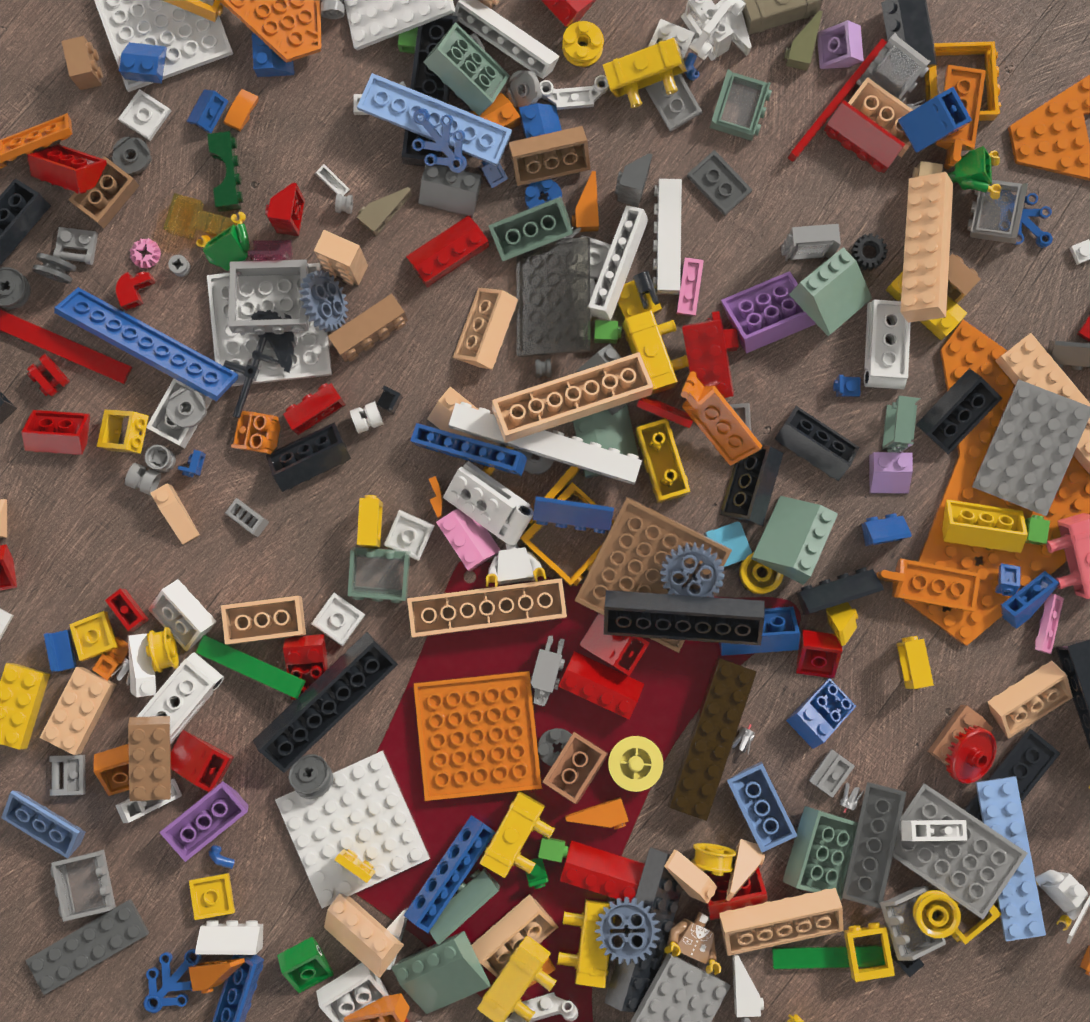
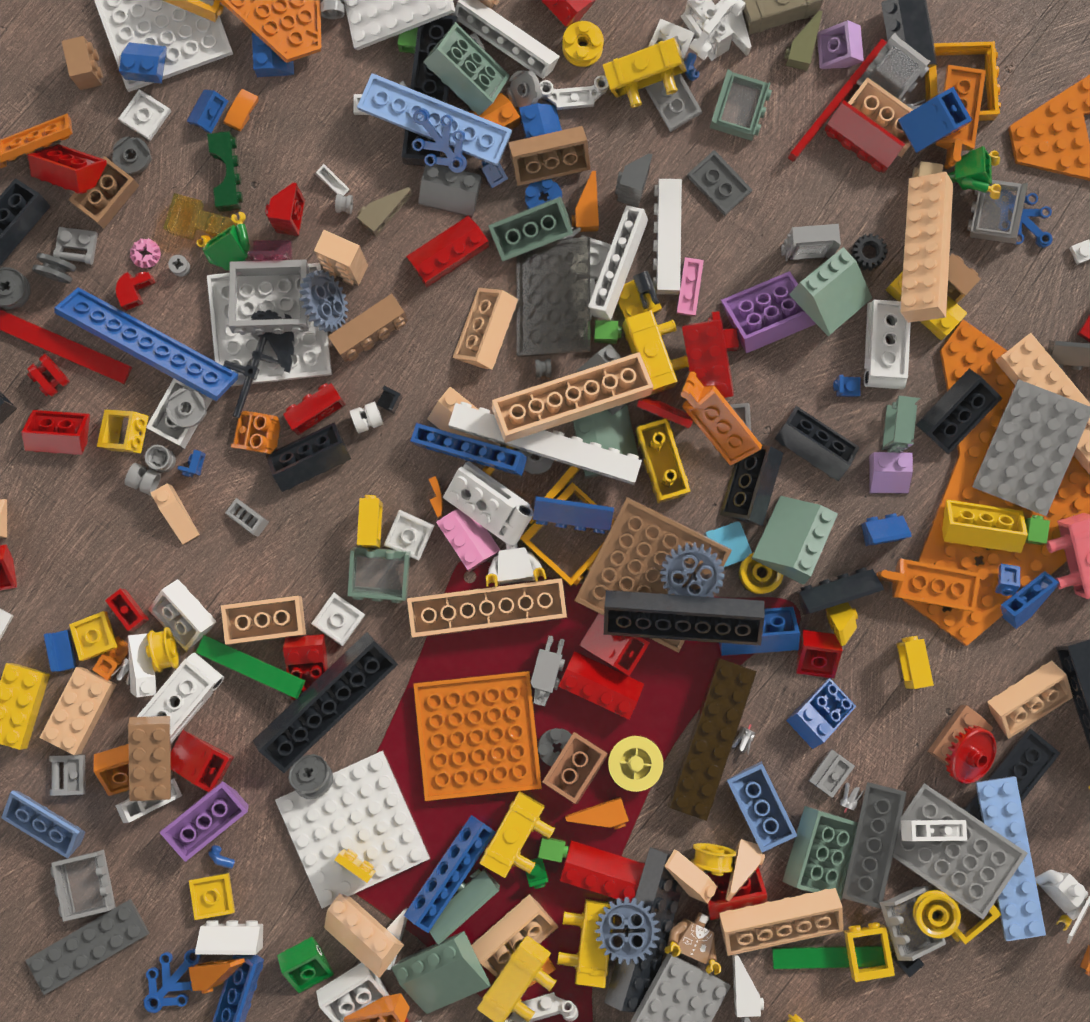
bright pink plate [1035,594,1064,654] -> none

